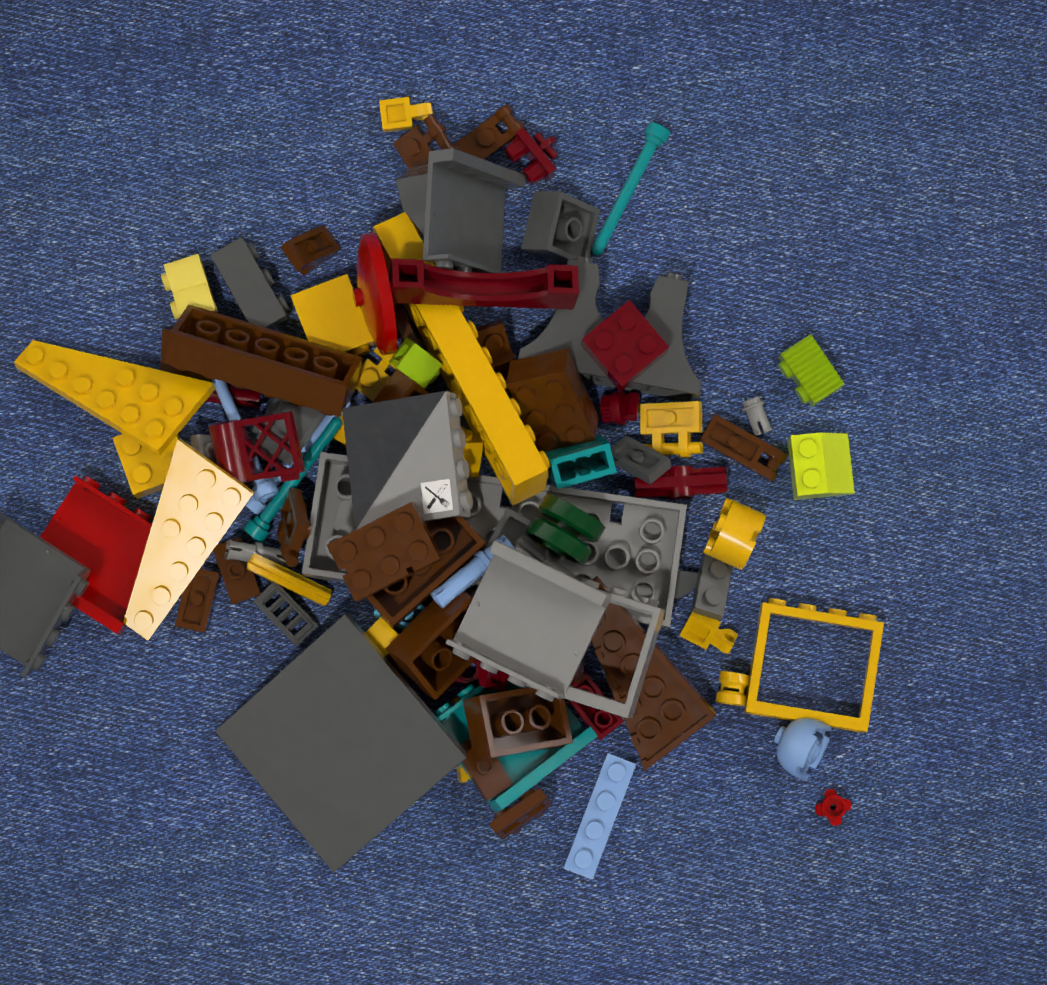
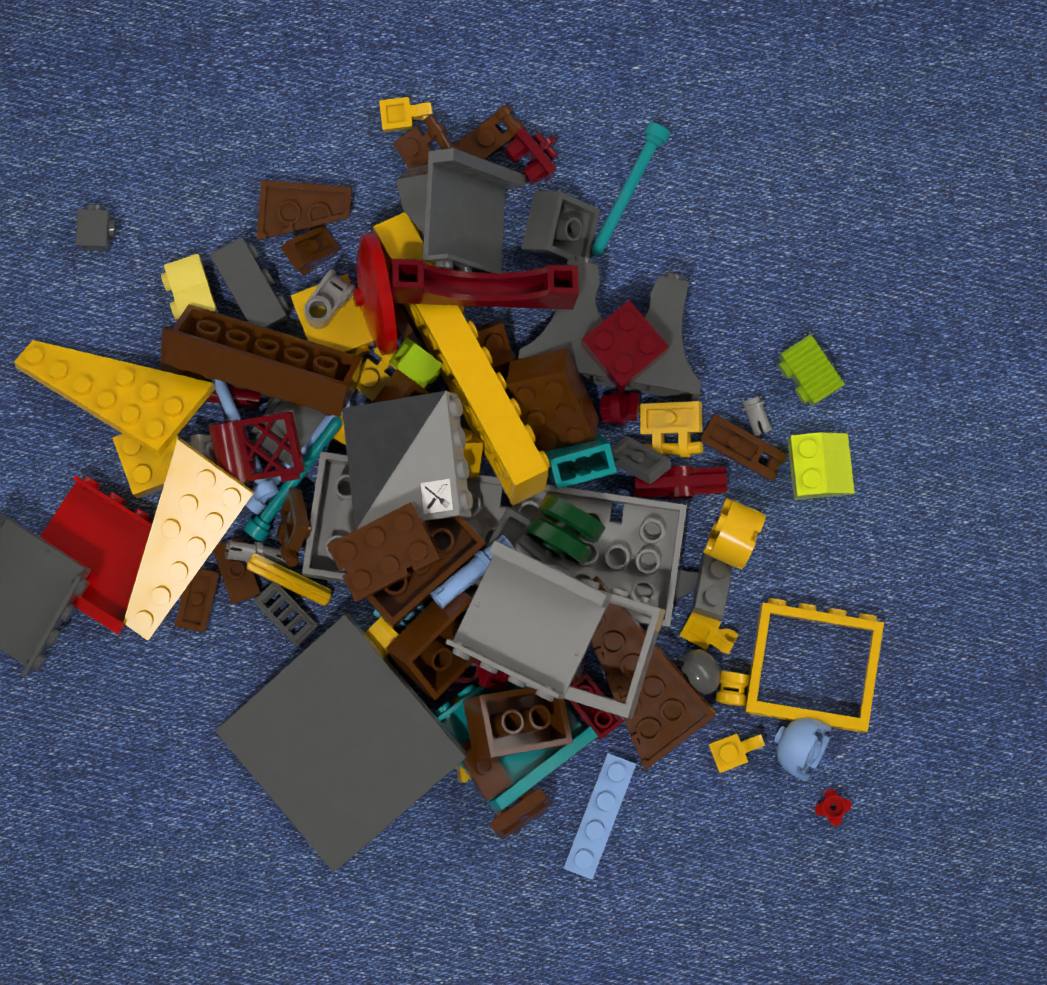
none -> dark grey brick [76,205,116,252]
none -> reddish brown wing [256,180,352,241]
none -> light grey piece [304,269,357,329]
none -> dark grey hair [676,649,720,694]
none -> yellow plate [708,734,766,773]

